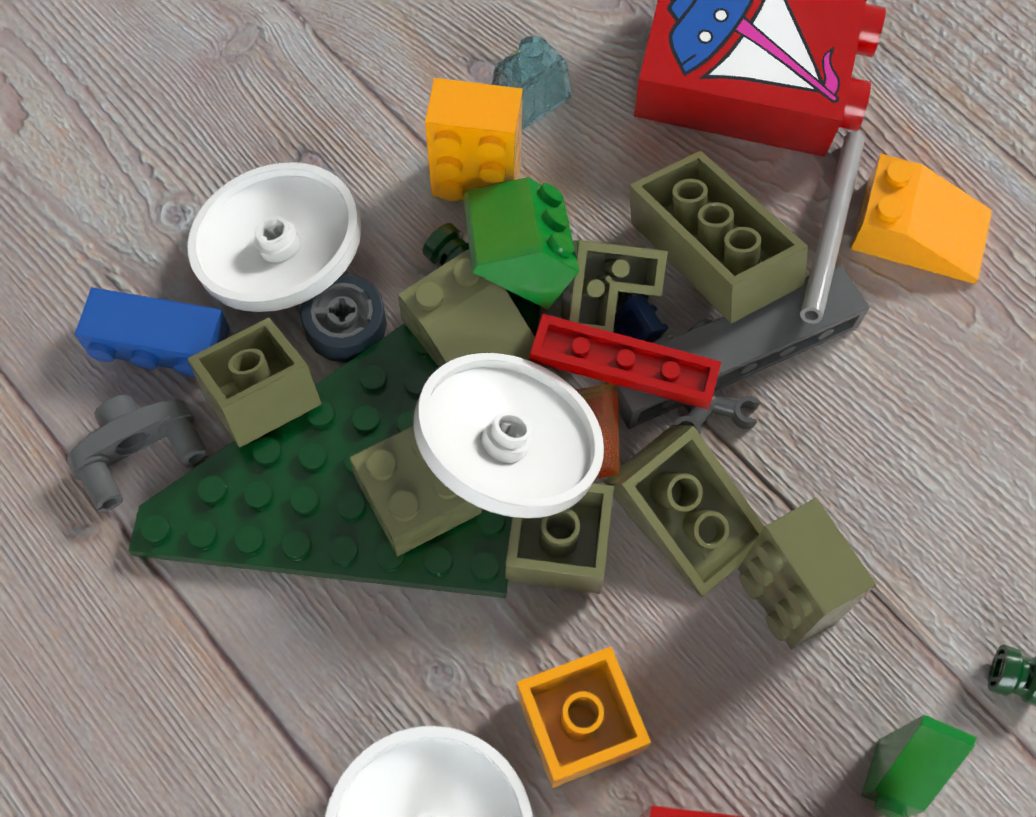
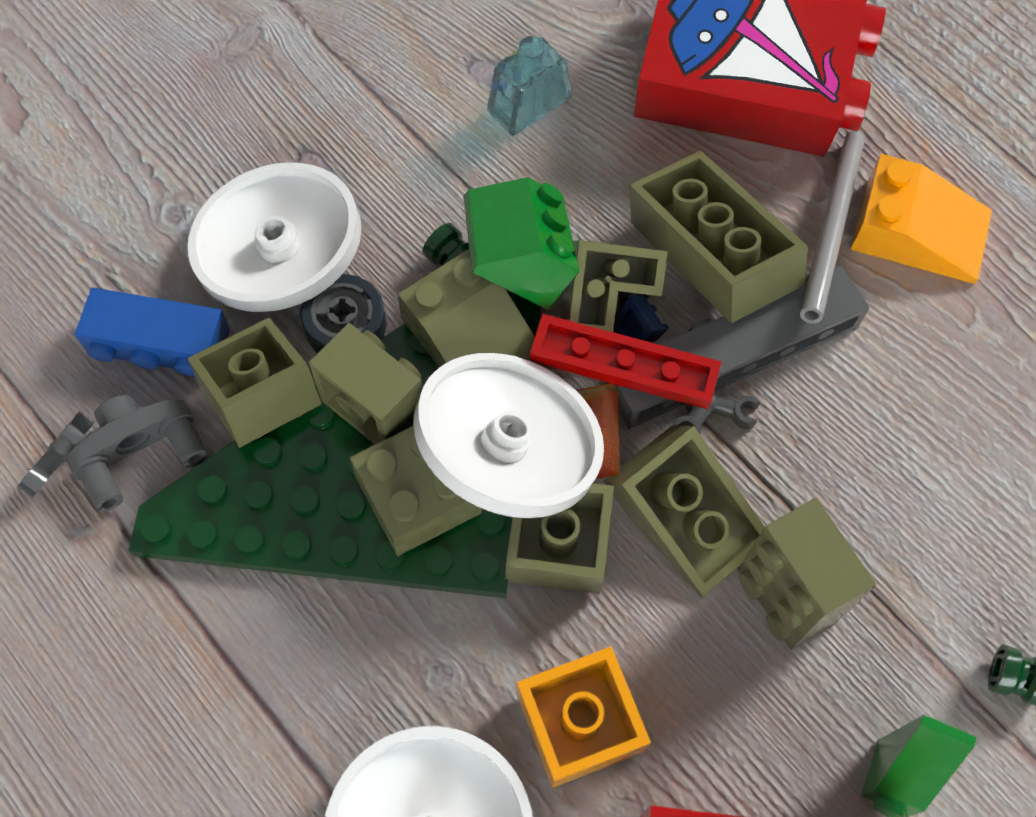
light orange brick [425,78,523,202] -> none
none -> dark grey arm [17,411,95,497]
none -> olive brick [309,323,422,444]

